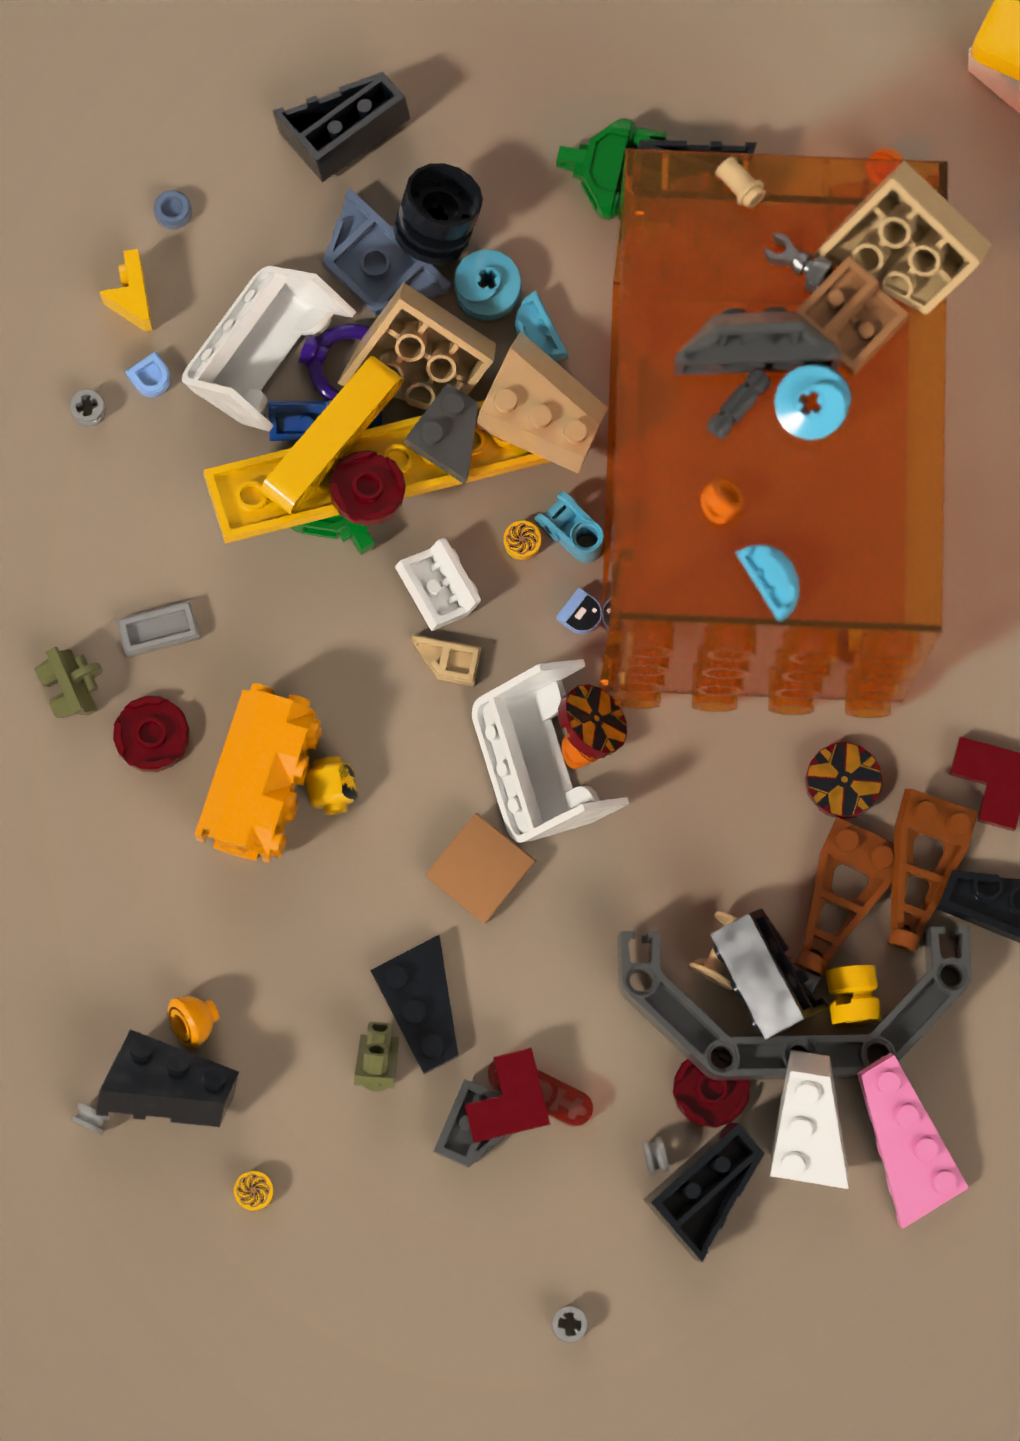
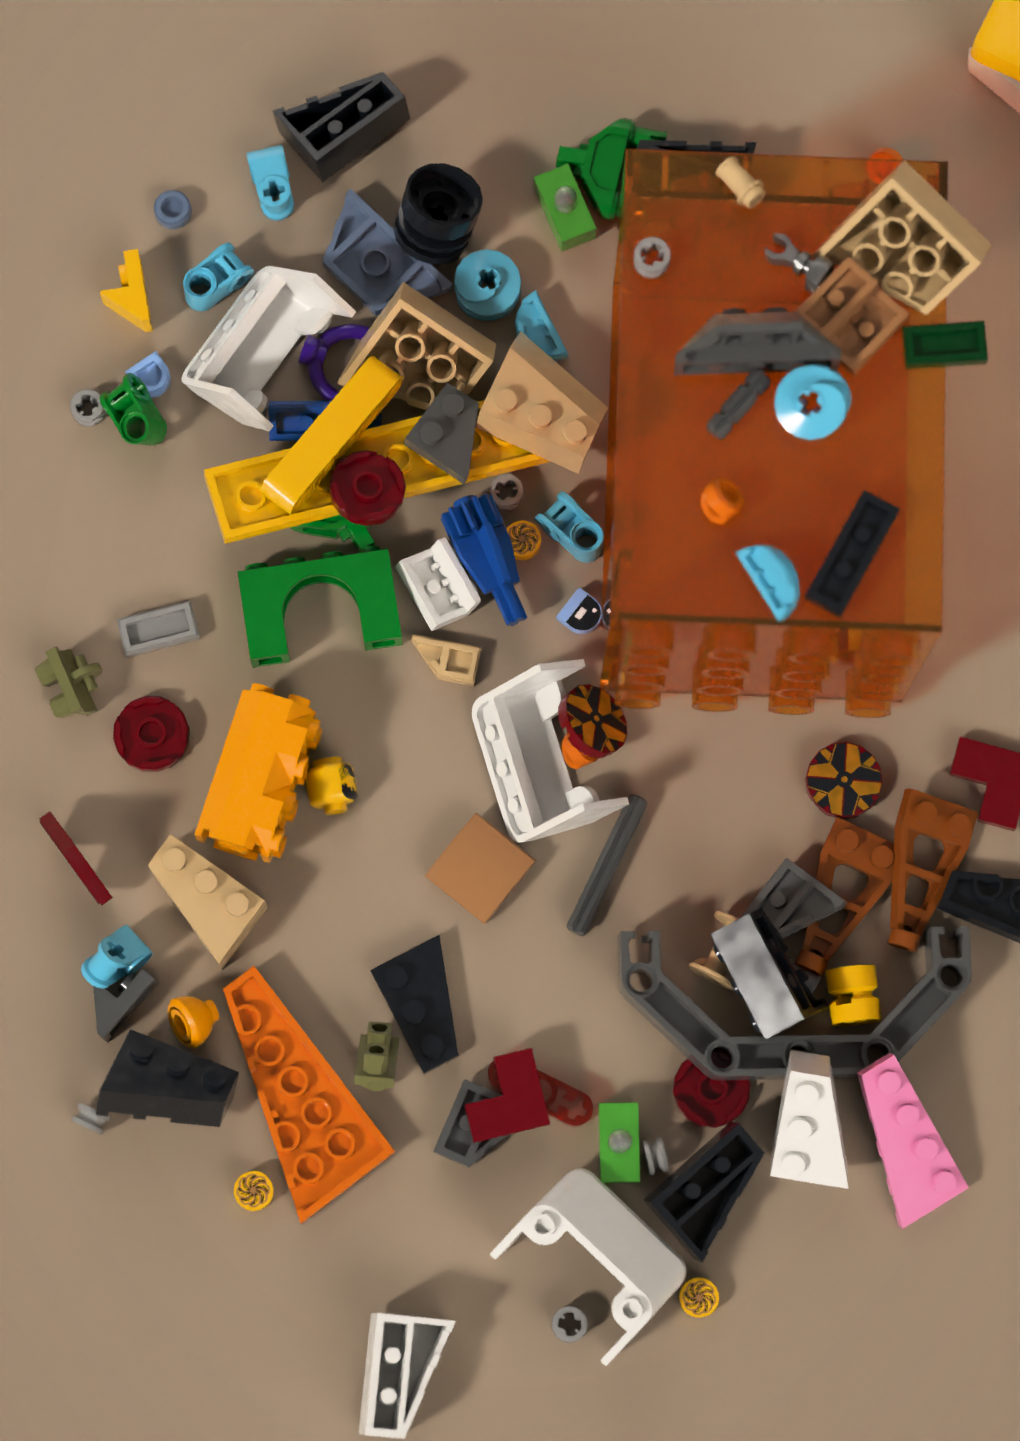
none -> dark red tile [39,811,113,905]
none -> medium azure piece [81,924,153,989]
none -> dark grey slope [93,968,158,1043]
none -> green piece [99,373,167,446]
none -> tan wedge [148,834,268,970]
none -> medium azure piece [183,242,255,311]
none -> orange wing [223,966,395,1224]
none -> green arch [237,546,403,668]
none -> medium azure piece [246,144,294,221]
none -> white wedge [358,1313,456,1439]
none -> blue piece [440,494,527,626]
none -> light grey bush [490,474,523,511]
none -> white windscreen [490,1168,687,1366]
none -> bright green piece [533,164,597,252]
none -> dark grey axle [567,794,647,936]
none -> bright green piece [598,1103,640,1184]
none -> light grey bush [633,237,671,279]
none -> tile [679,1277,719,1318]
none -> dark grey wing [740,858,847,938]
none -> black plate [804,490,900,619]
none -> dark green tile [901,321,988,370]

